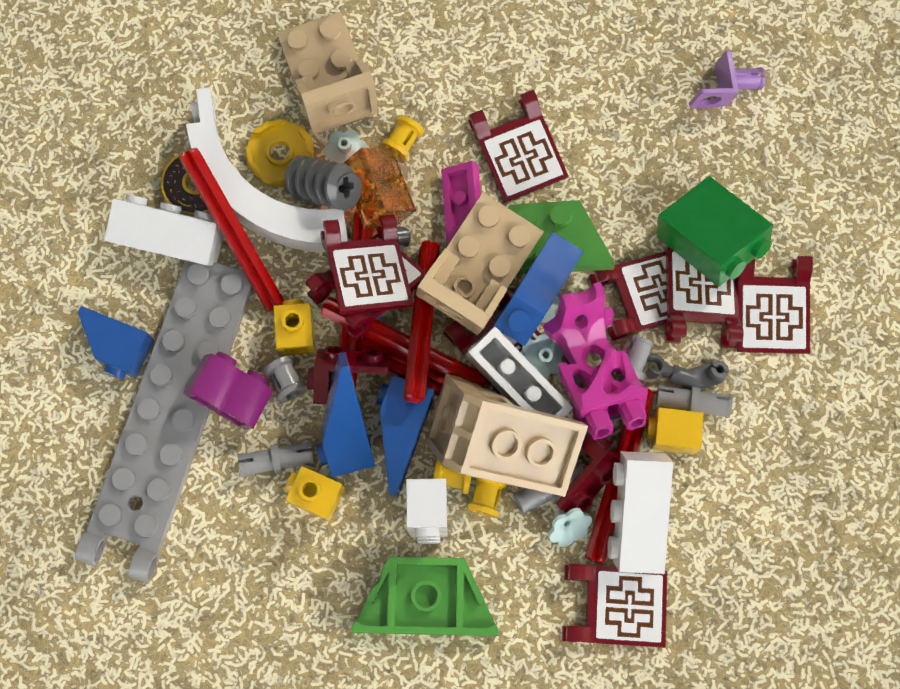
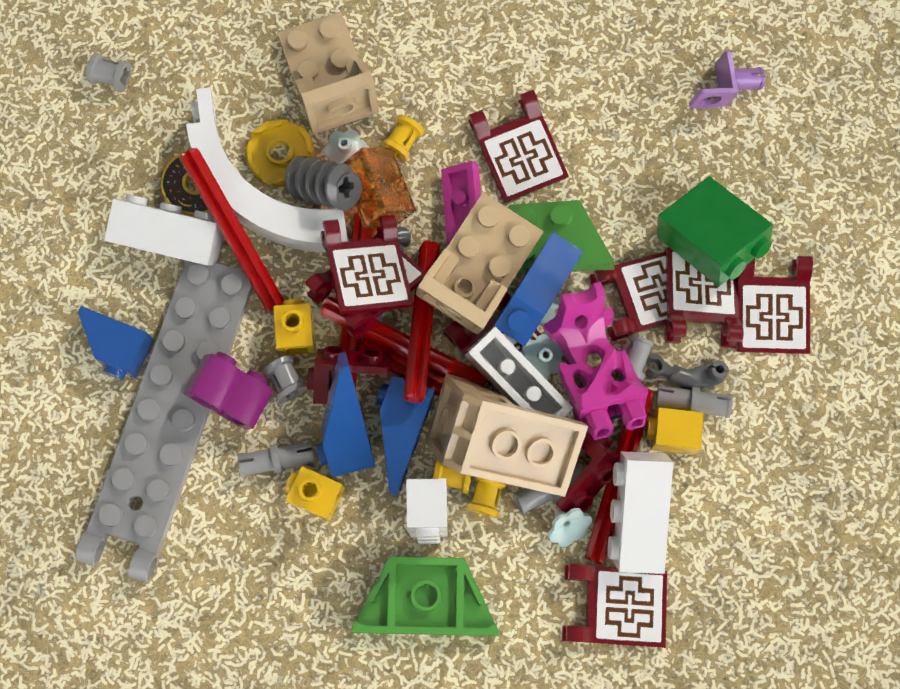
none -> light grey bush [86,53,132,92]

